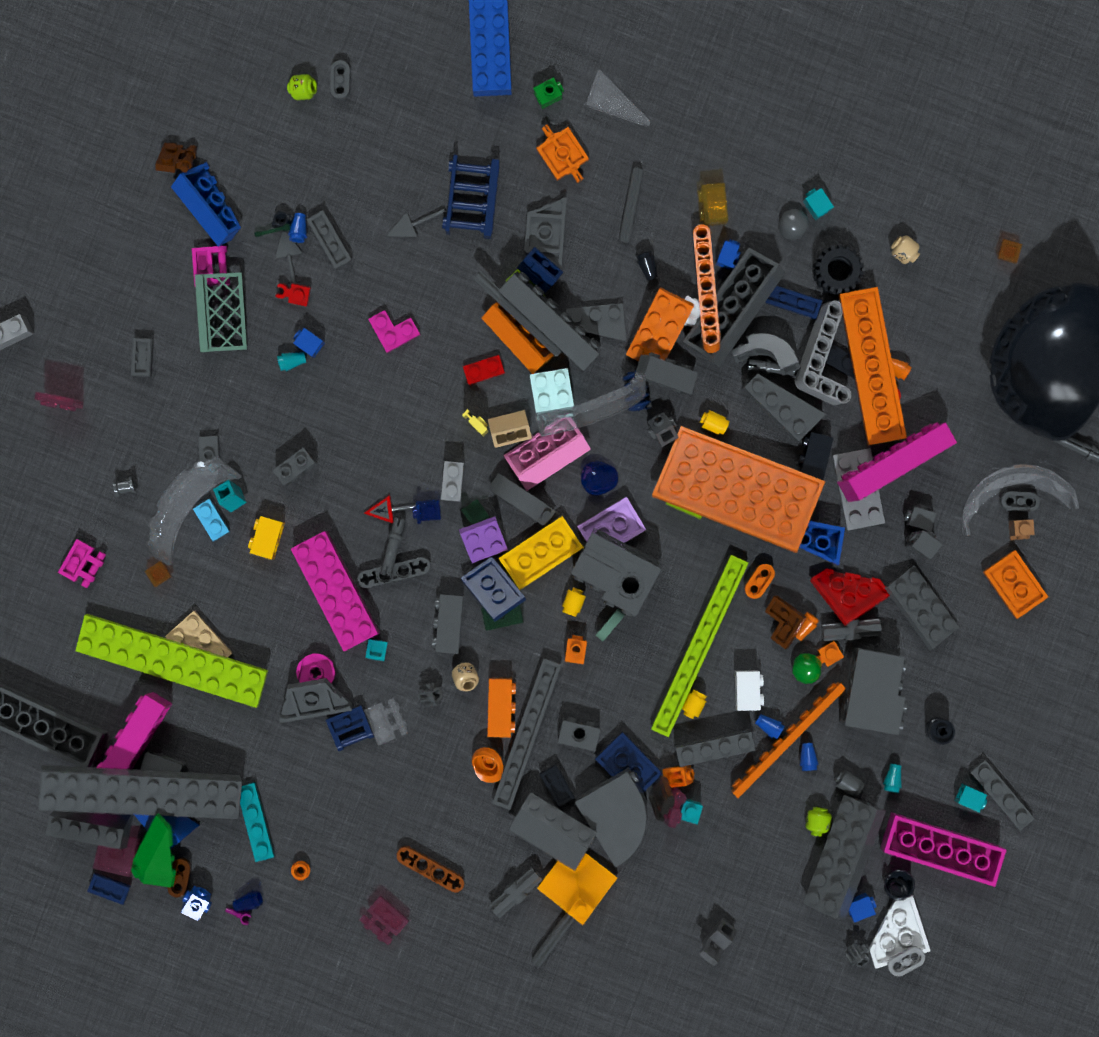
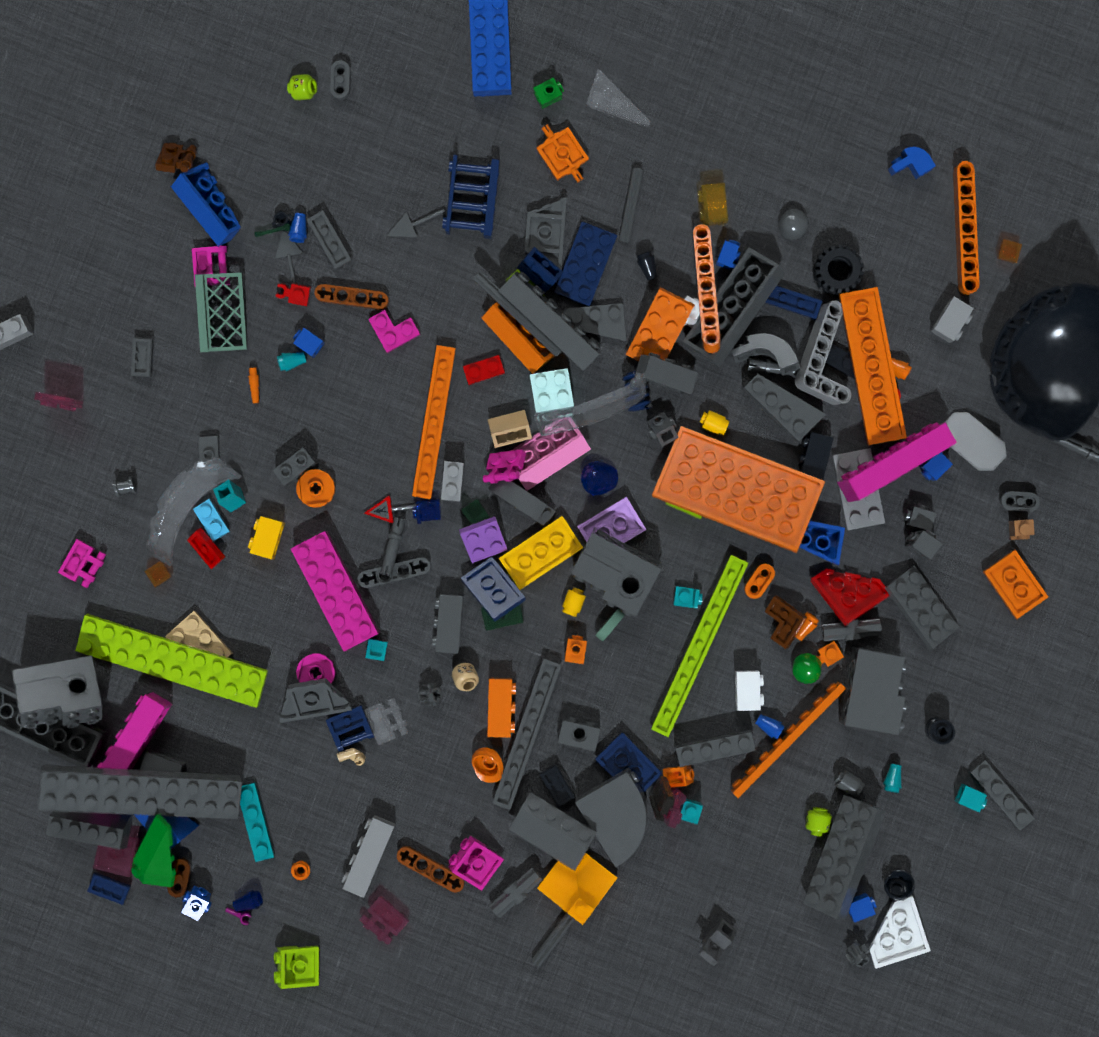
light yellow plate [462,409,489,437] -> none
yellow brick [682,689,707,719] -> none
blue cone [800,743,819,771] -> none
teal brick [803,188,834,221] -> none
dark pink brick [880,812,1006,887] -> none
light grey plate [887,946,925,976] -> none
tan head [890,235,920,264] -> none
clear windscreen [962,464,1079,536] -> none
none -> dark grey piece [12,656,102,728]
none -> red plate [187,528,225,569]
none -> orange animal [248,368,259,403]
none -> lime plate [274,946,319,989]
none -> orange plate [296,469,335,508]
none -> dark orange beam [314,284,389,310]
none -> tan arm [337,748,365,766]
none -> light grey brick [342,815,395,898]
none -> orange plate [412,345,456,499]
none -> dark pink plate [448,835,504,891]
none -> dark pink plate [483,449,526,484]
none -> dark blue plate [554,222,617,307]
none -> teal bracket [673,586,703,609]
none -> blue brick [888,147,936,179]
none -> blue brick [920,452,953,481]
none -> light grey brick [931,296,974,343]
none -> light grey shield [944,412,1007,471]
none -> orange beam [953,161,979,295]

